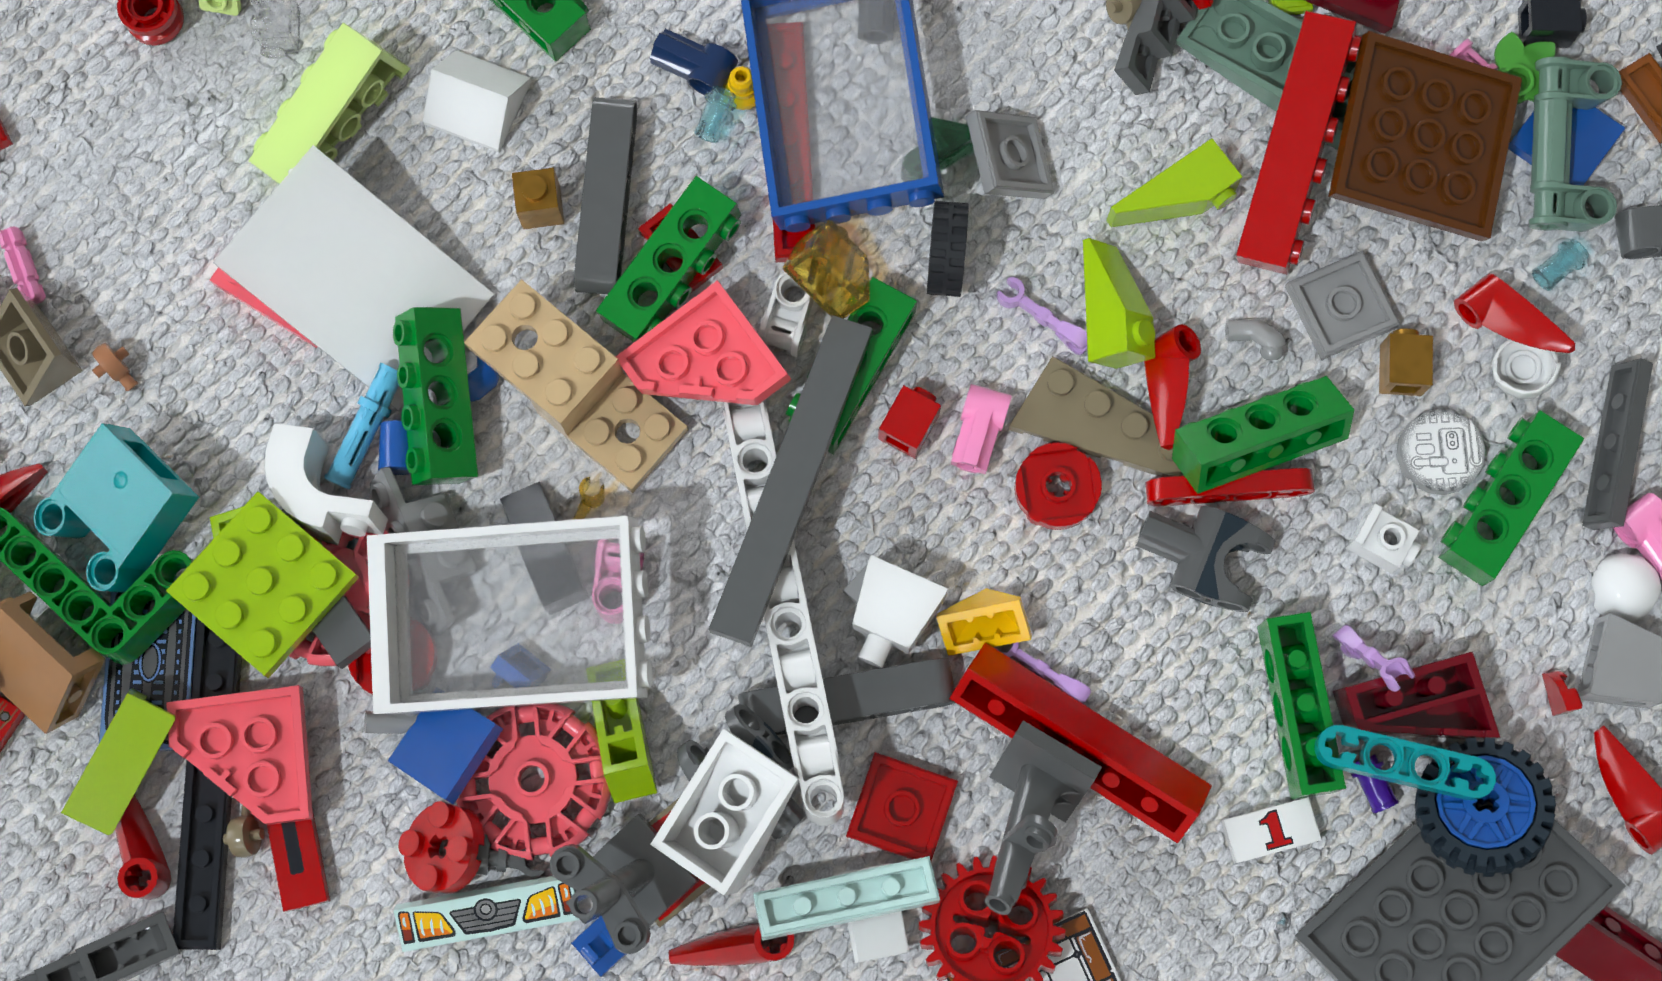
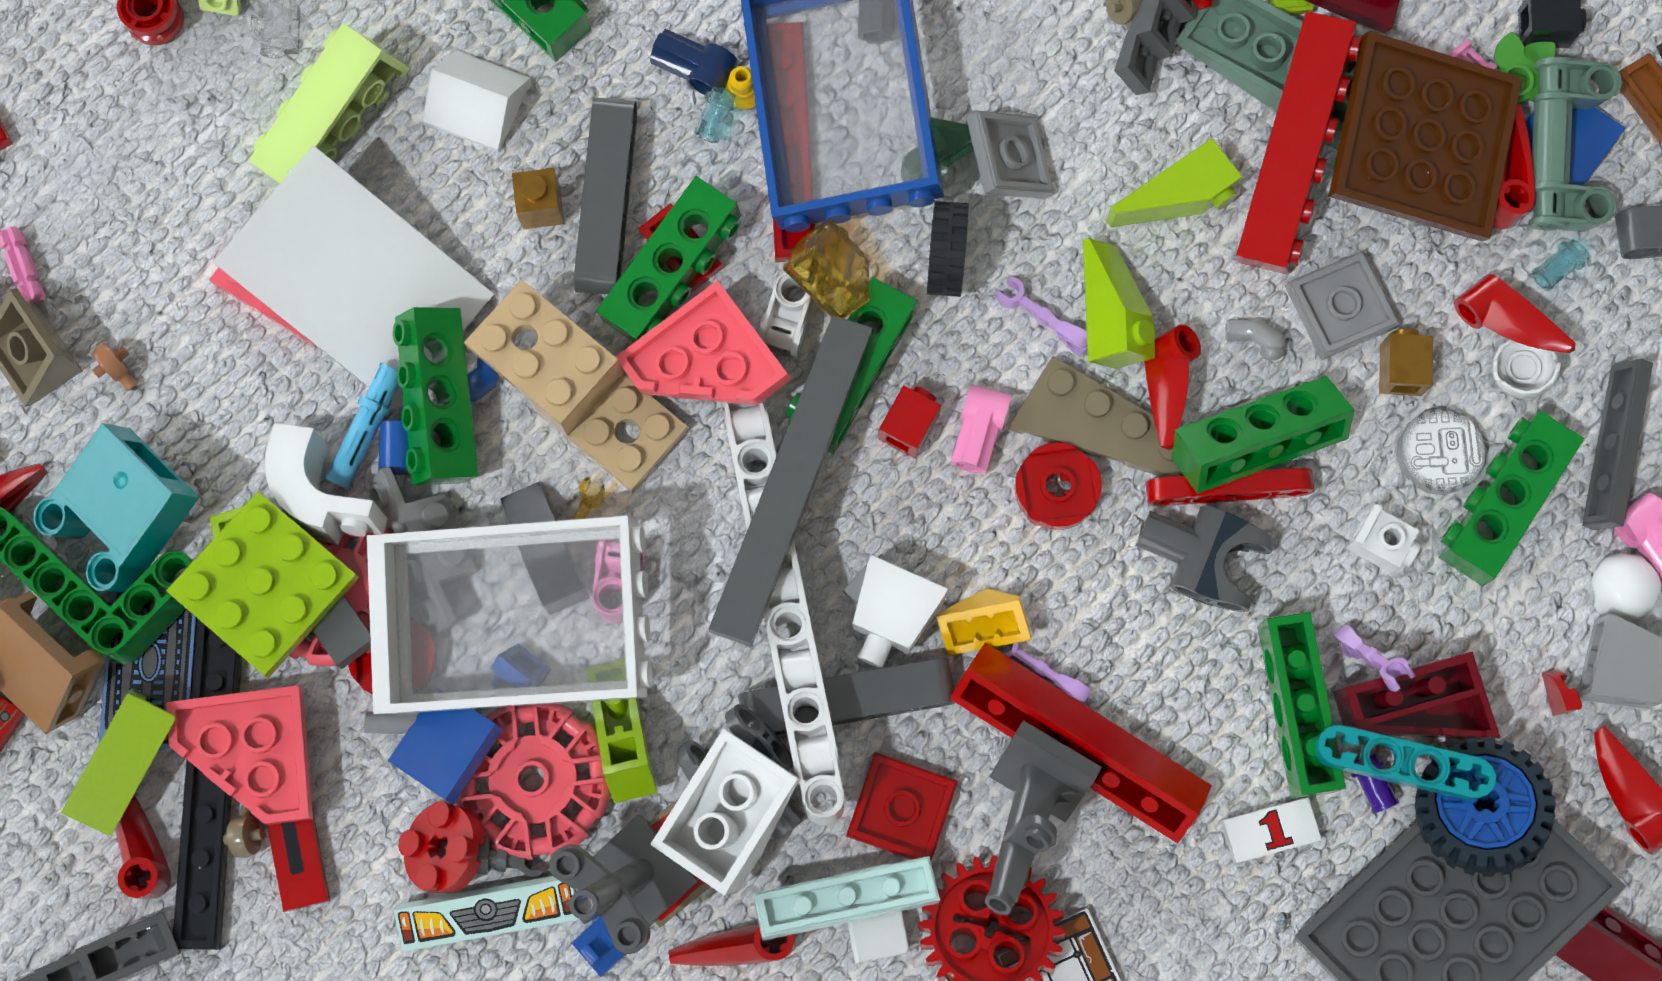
none -> red piece [1493,104,1535,230]

